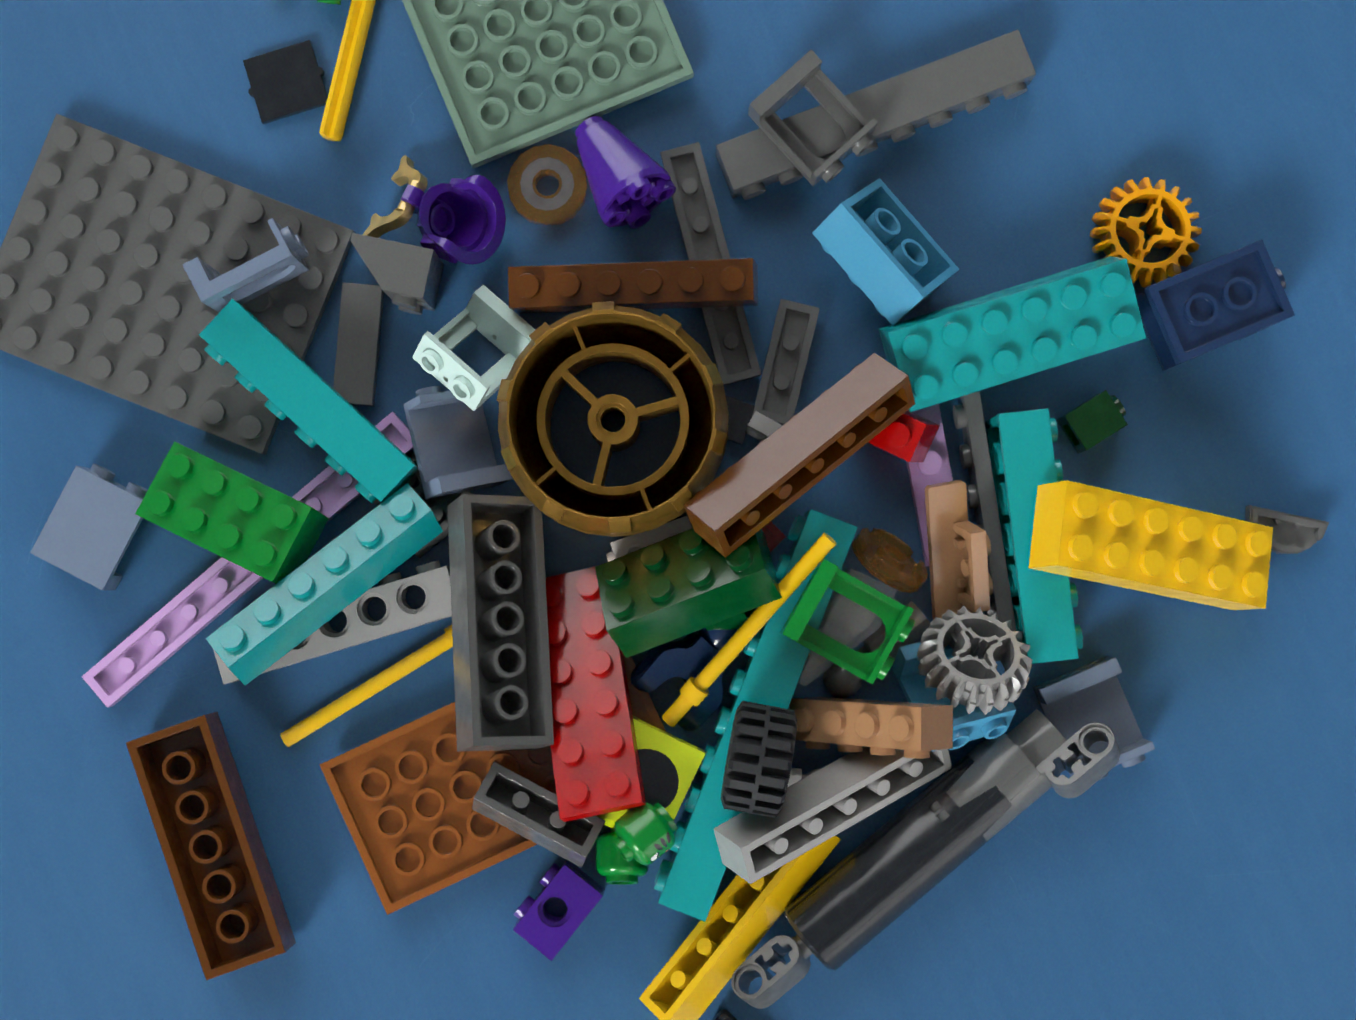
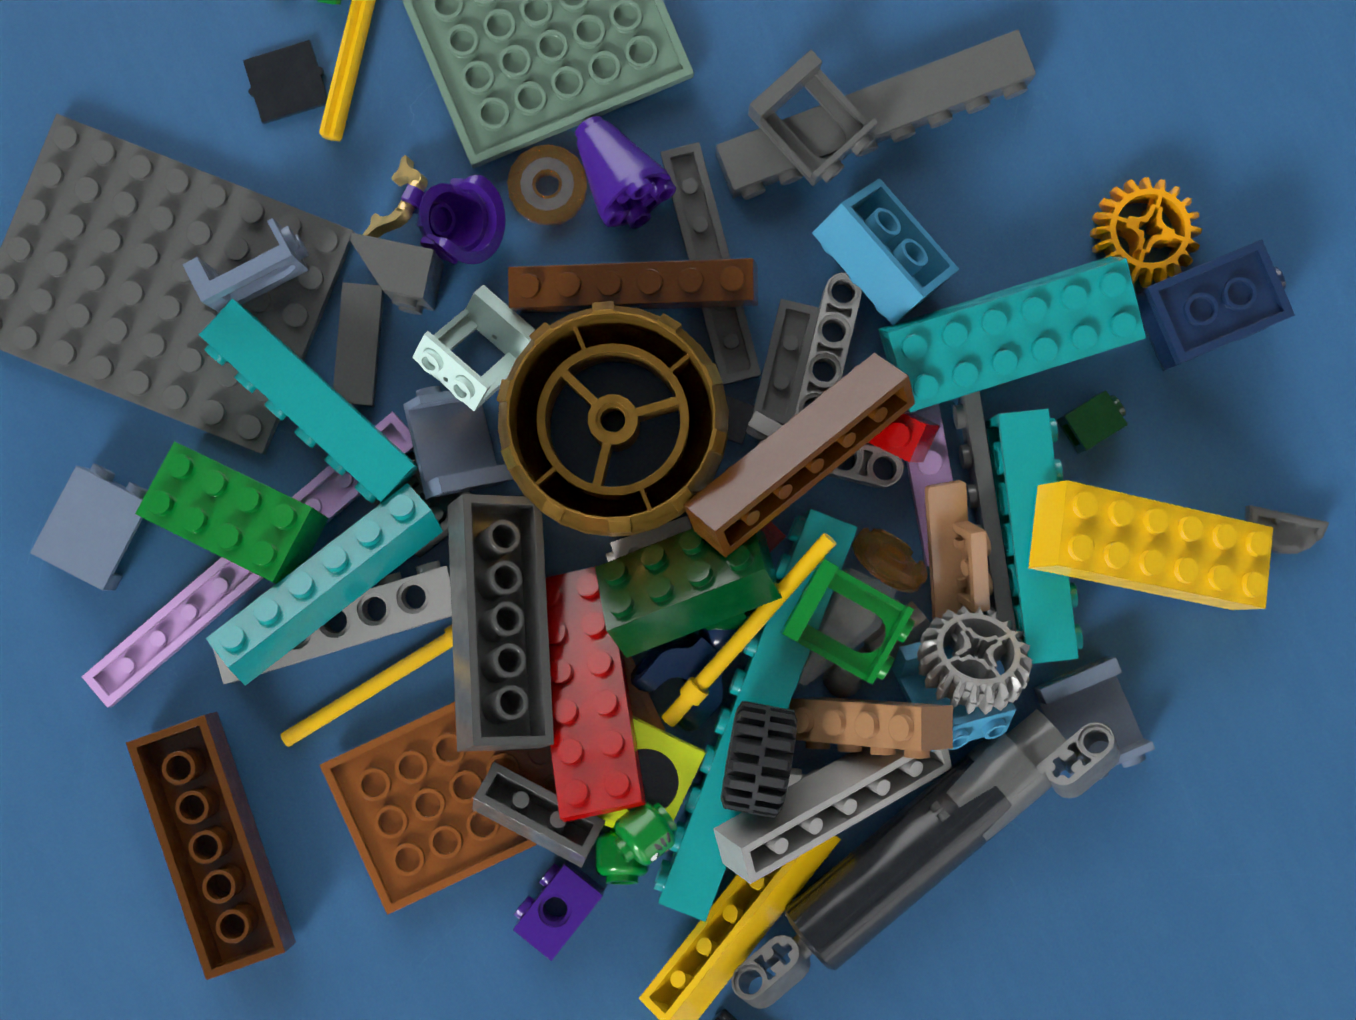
none -> light grey beam [794,272,904,488]

